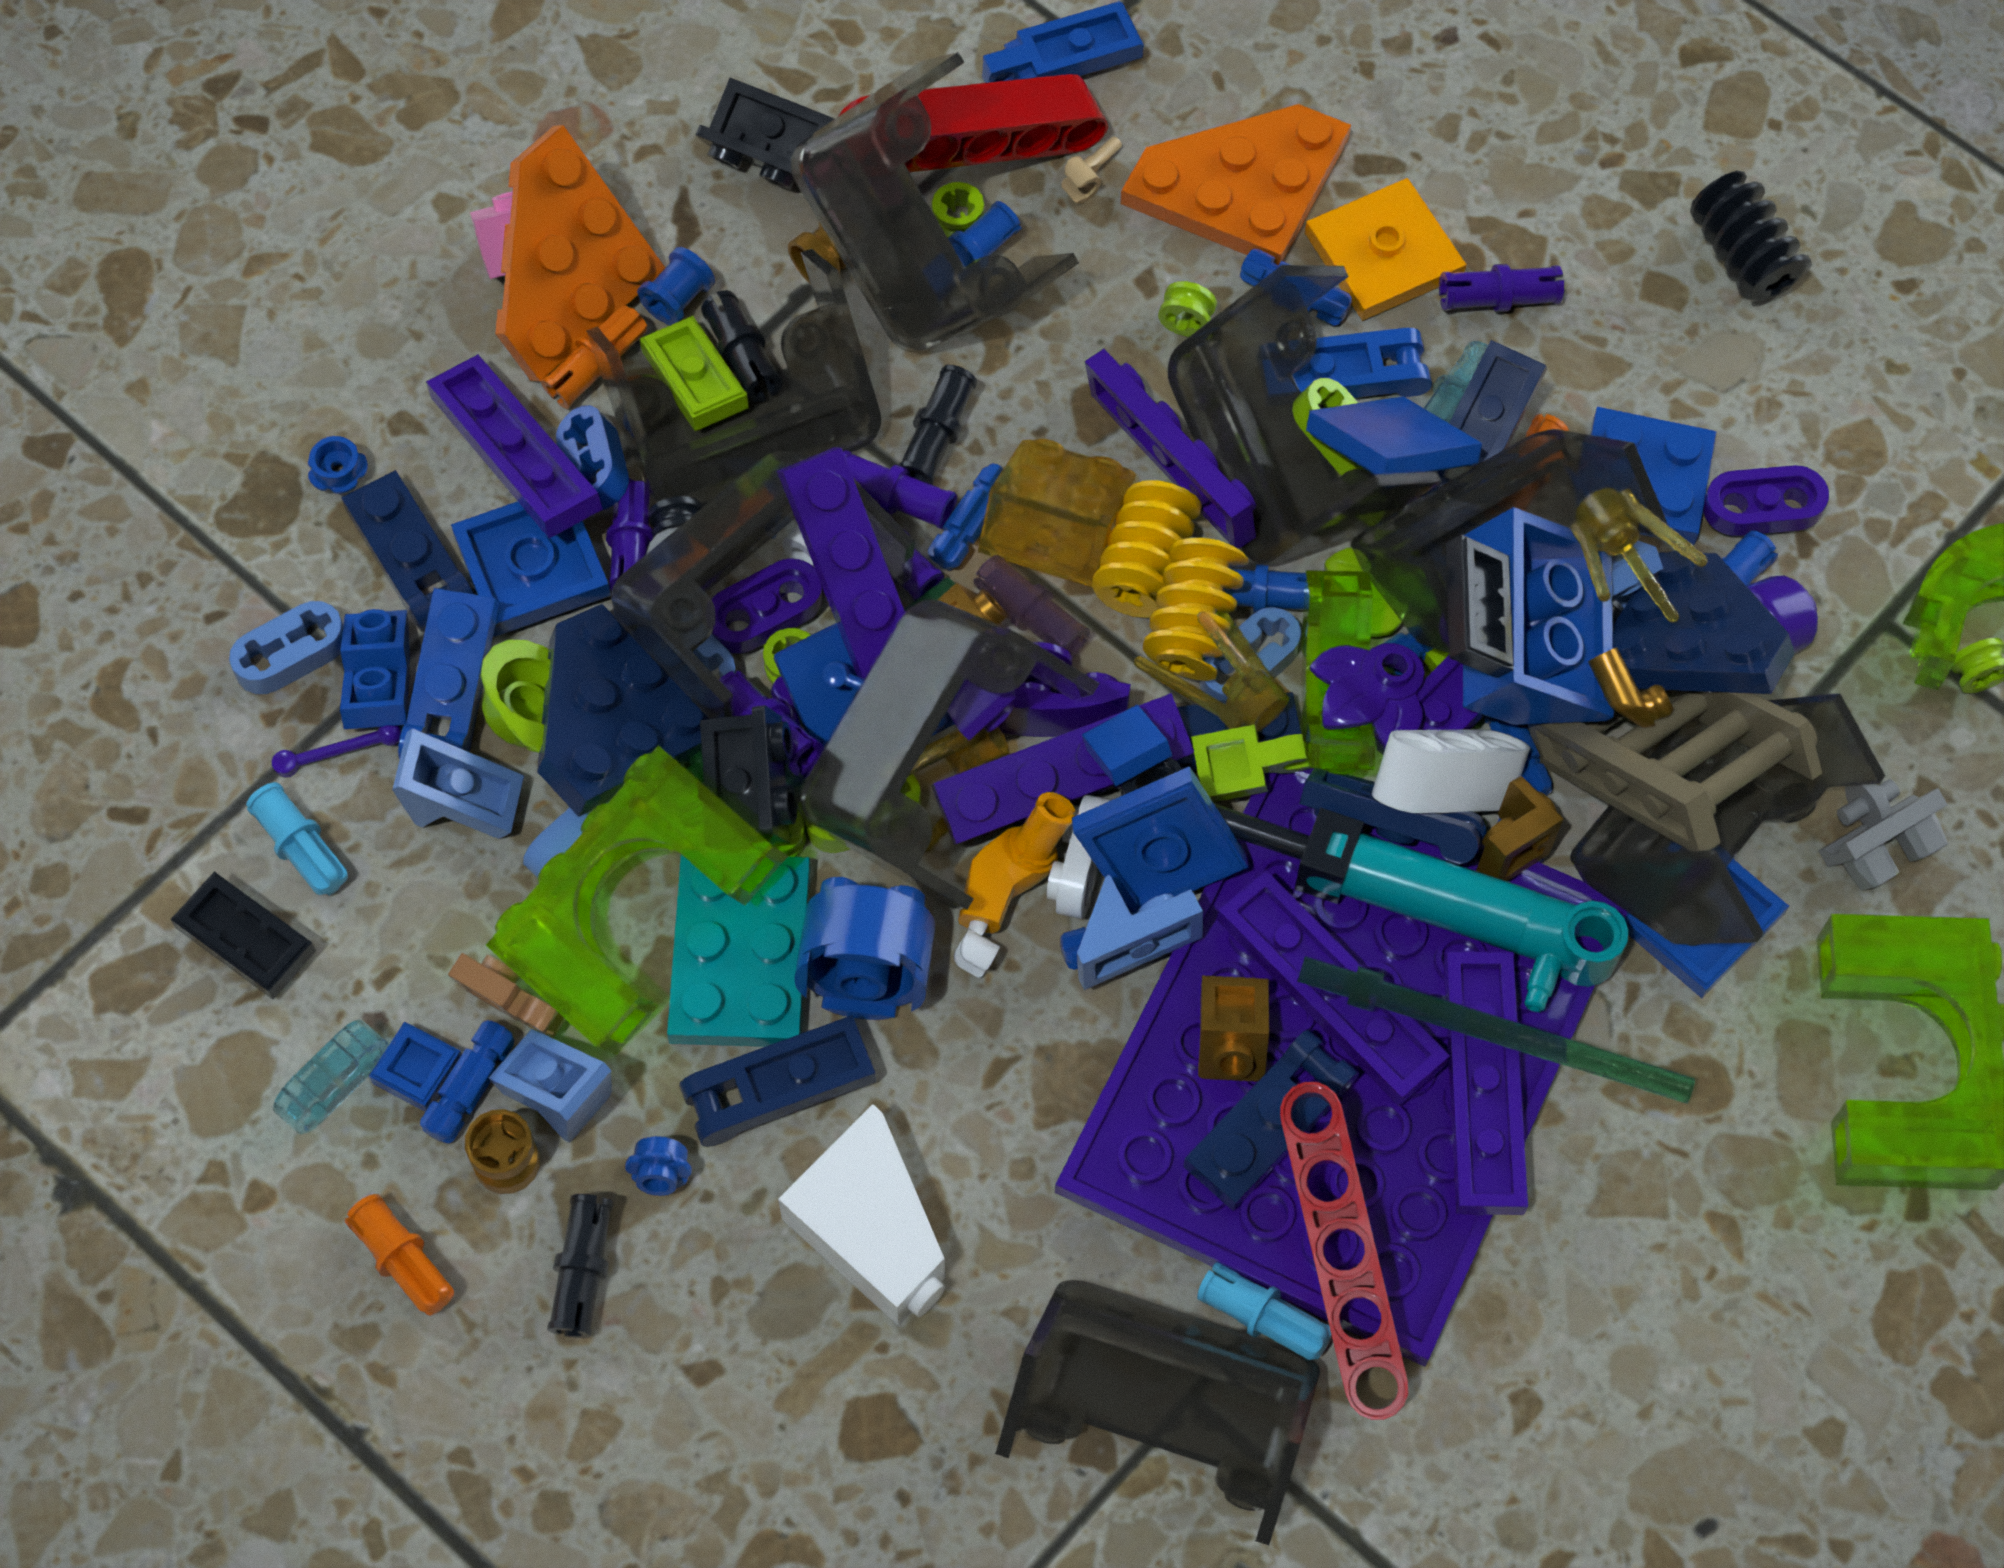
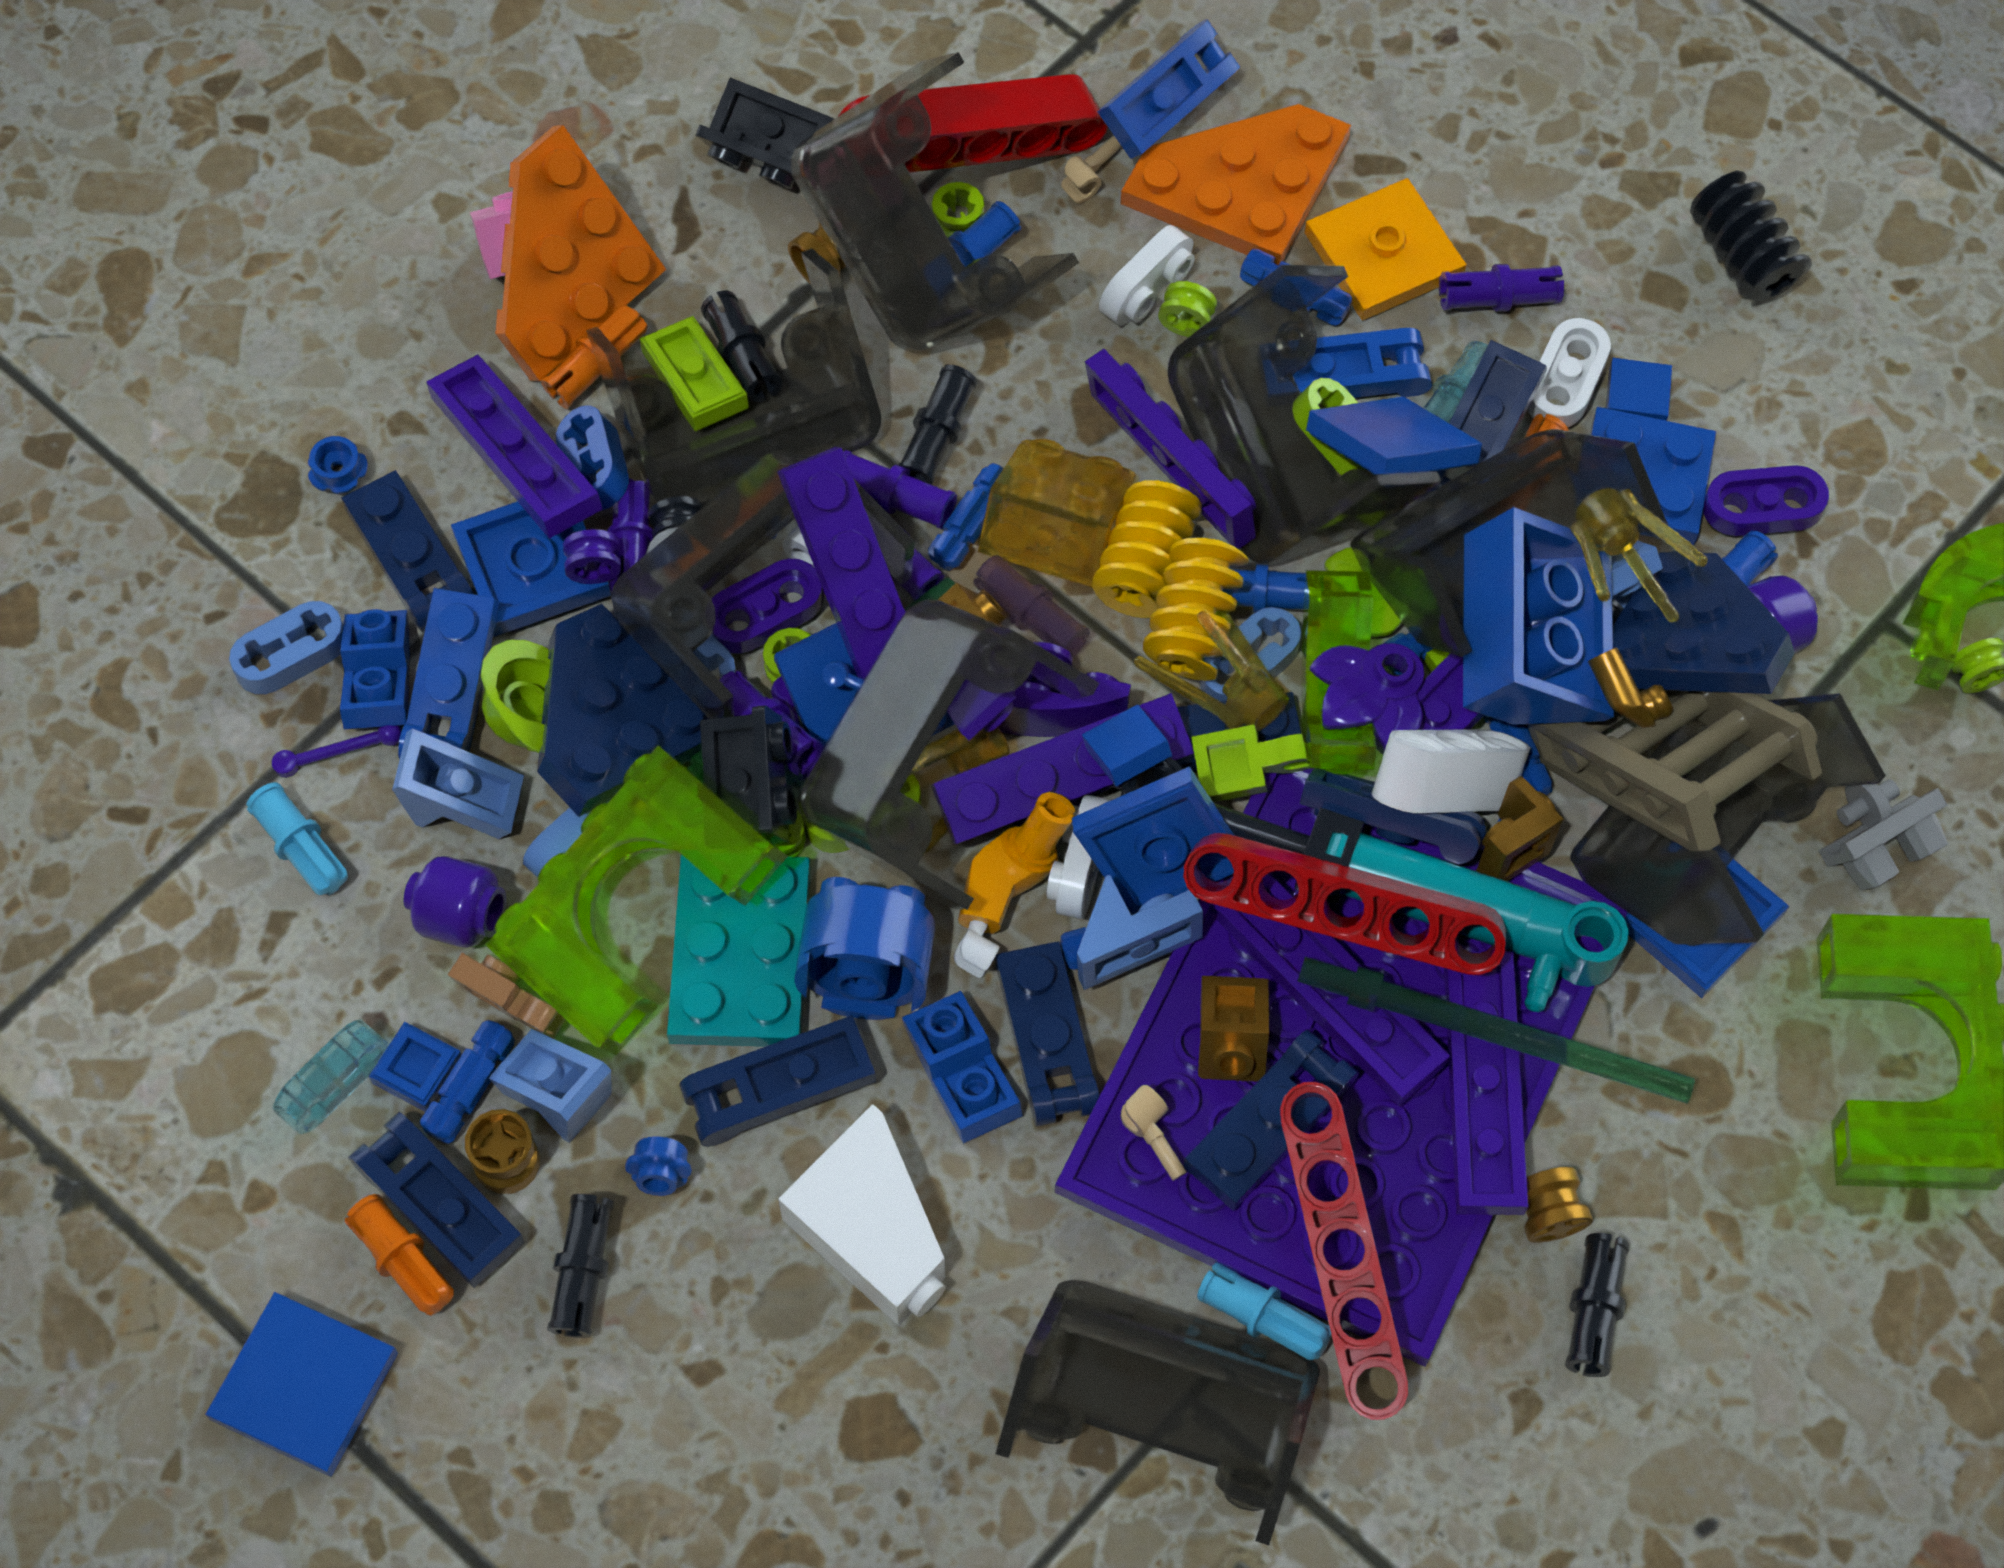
black plate [170,871,316,999] -> none
blue bush [637,247,716,326] -> none
blue hinge [982,1,1144,83] -> none
black plate [1446,535,1514,678] -> none
none -> blue tile [205,1292,398,1477]
none -> dark blue plate [348,1112,524,1288]
none -> dark purple head [403,856,507,948]
none -> dark purple bush [563,529,621,584]
none -> blue slope [902,991,1023,1144]
none -> dark blue plate [995,941,1099,1127]
none -> blue plate [1097,19,1240,159]
none -> white plate [1099,225,1195,326]
none -> tan hand [1121,1085,1187,1181]
none -> red beam [1183,833,1506,975]
none -> pearl gold wheel [1524,1167,1593,1243]
none -> white plate [1528,318,1611,427]
none -> black pin [1565,1233,1629,1377]
none -> blue tile [1606,358,1672,421]

